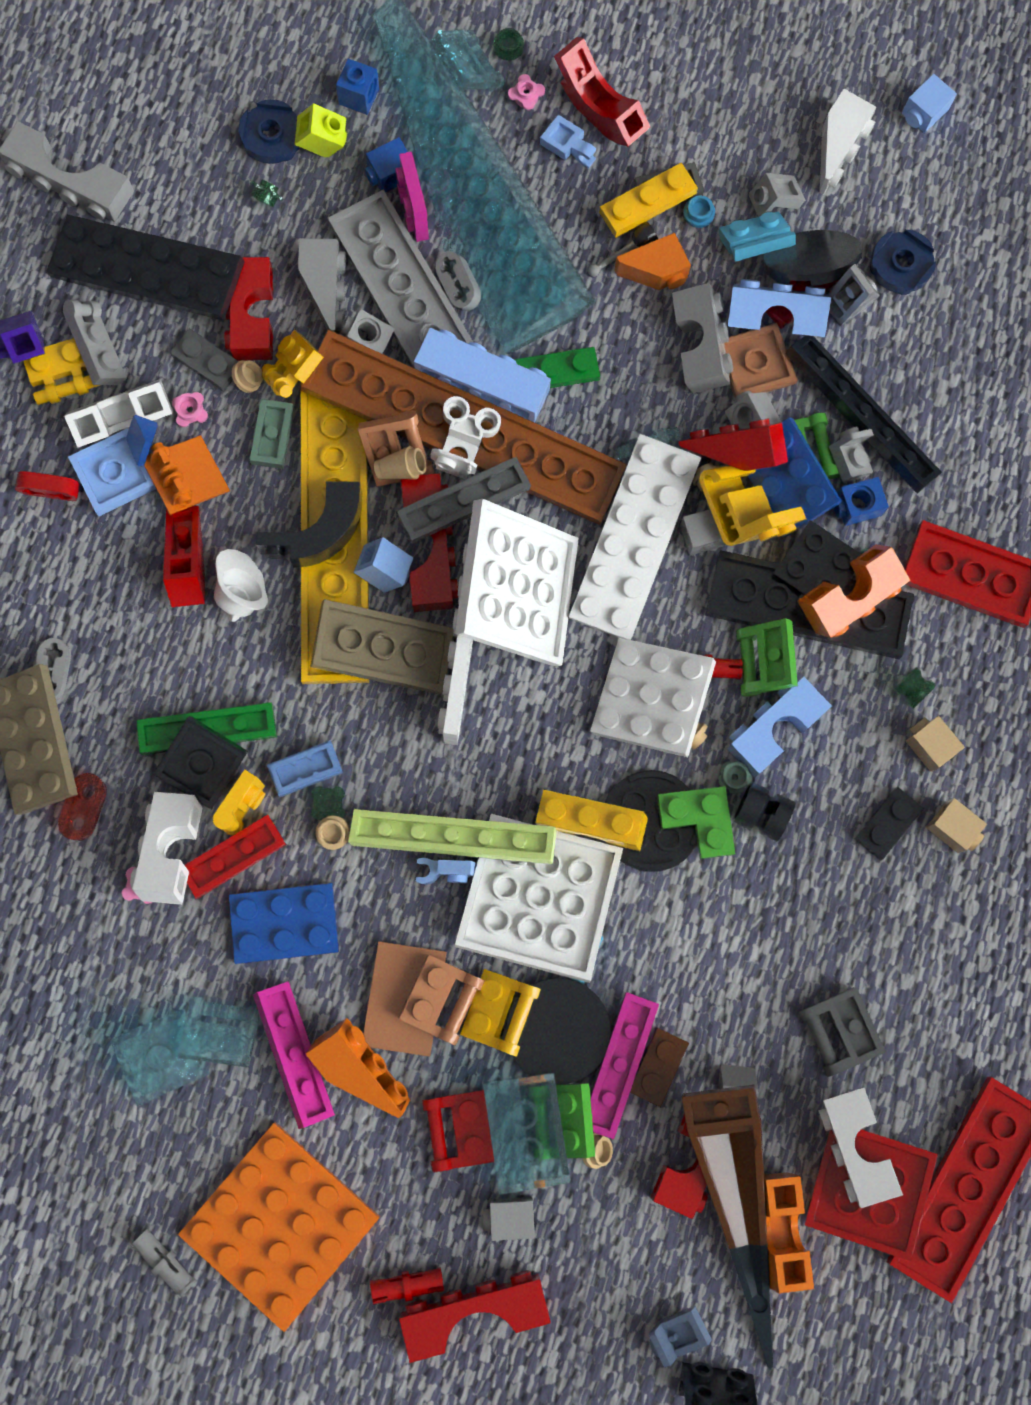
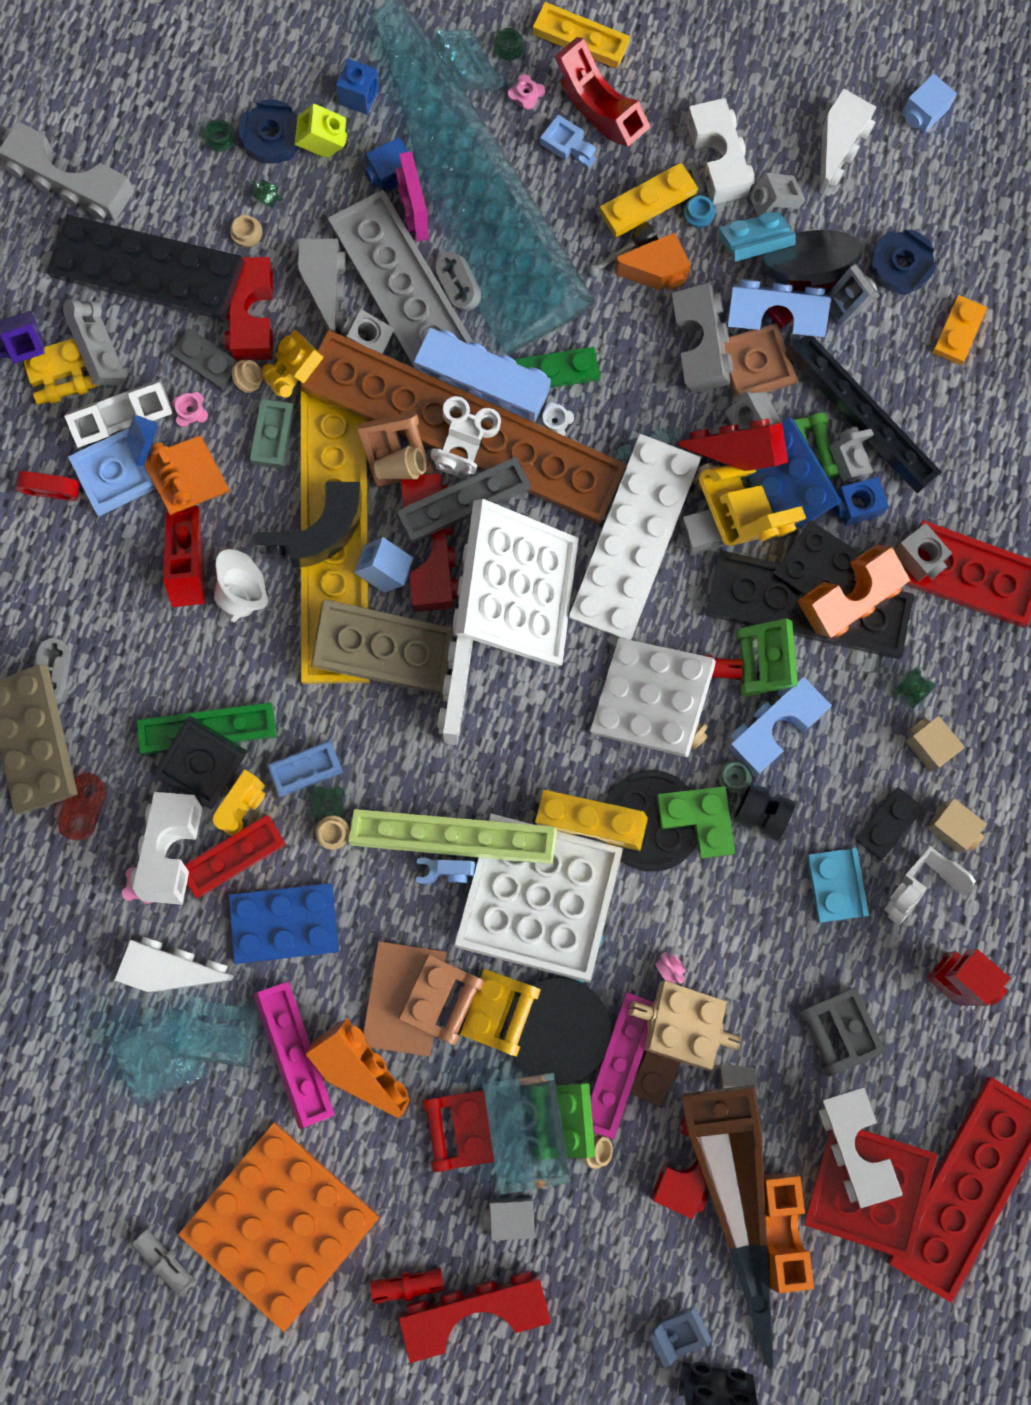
none -> white slope [115,936,234,992]
none -> clear green plate [204,119,236,152]
none -> tan plate [230,215,262,247]
none -> yellow plate [532,2,630,69]
none -> white plate [536,402,574,436]
none -> tan plate [628,981,741,1071]
none -> bright pink plate [655,951,686,984]
none -> white arch [686,98,755,205]
none -> medium azure plate [807,848,869,923]
none -> white piece [884,846,976,926]
none -> light grey brick [894,523,952,582]
none -> red arch [926,949,1011,1006]
none -> light orange plate [932,295,988,365]

